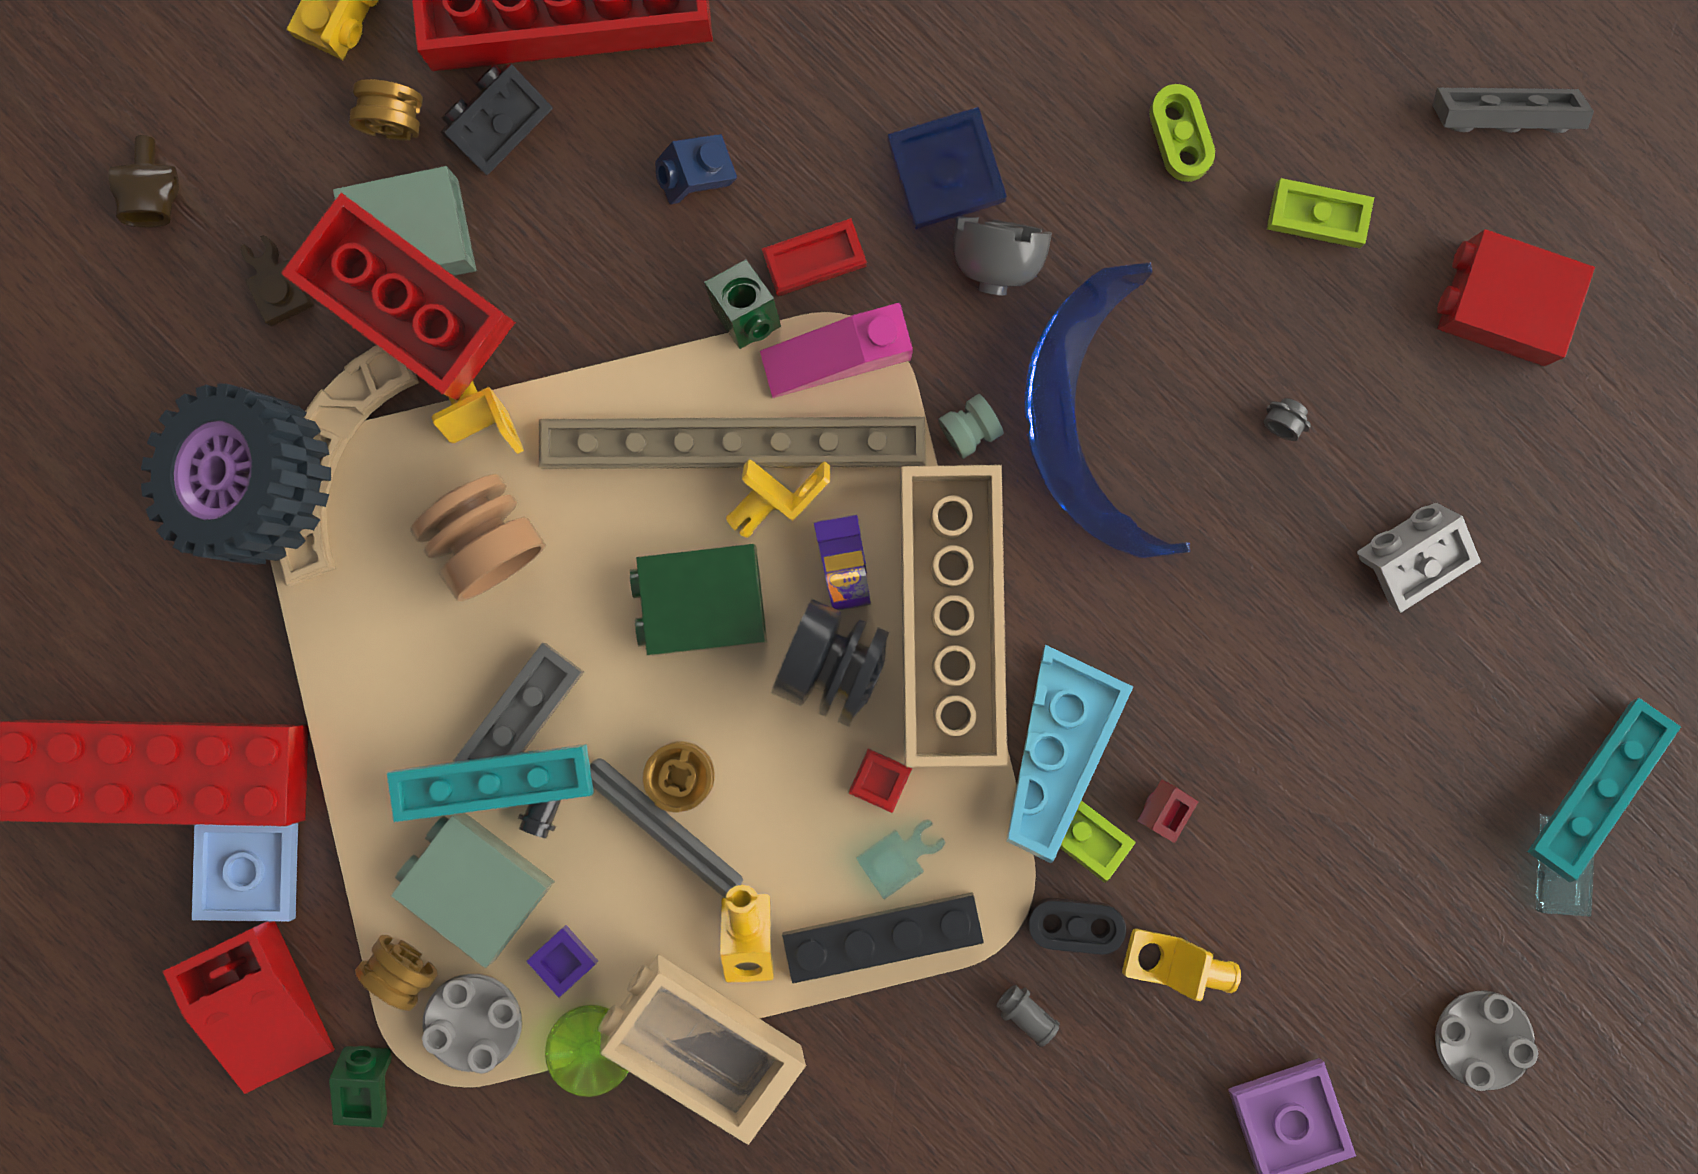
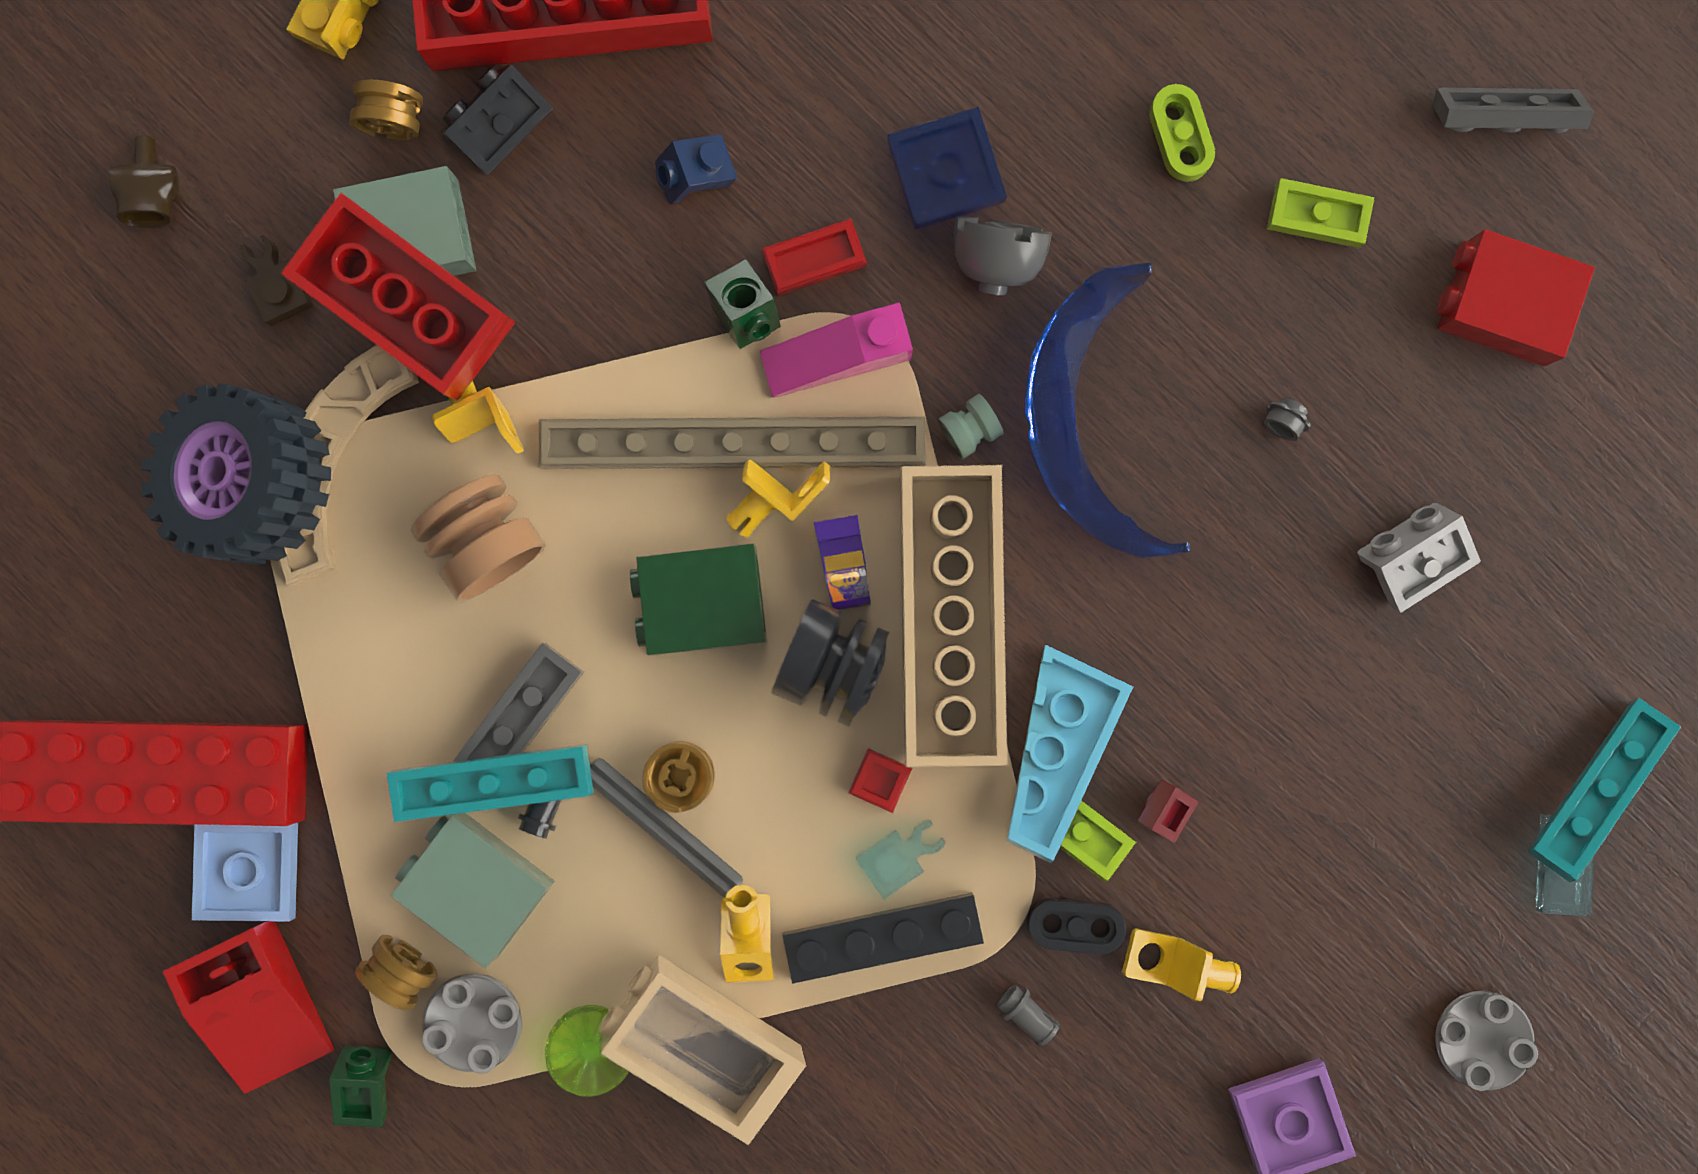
dark purple plate [526,925,598,998] -> none

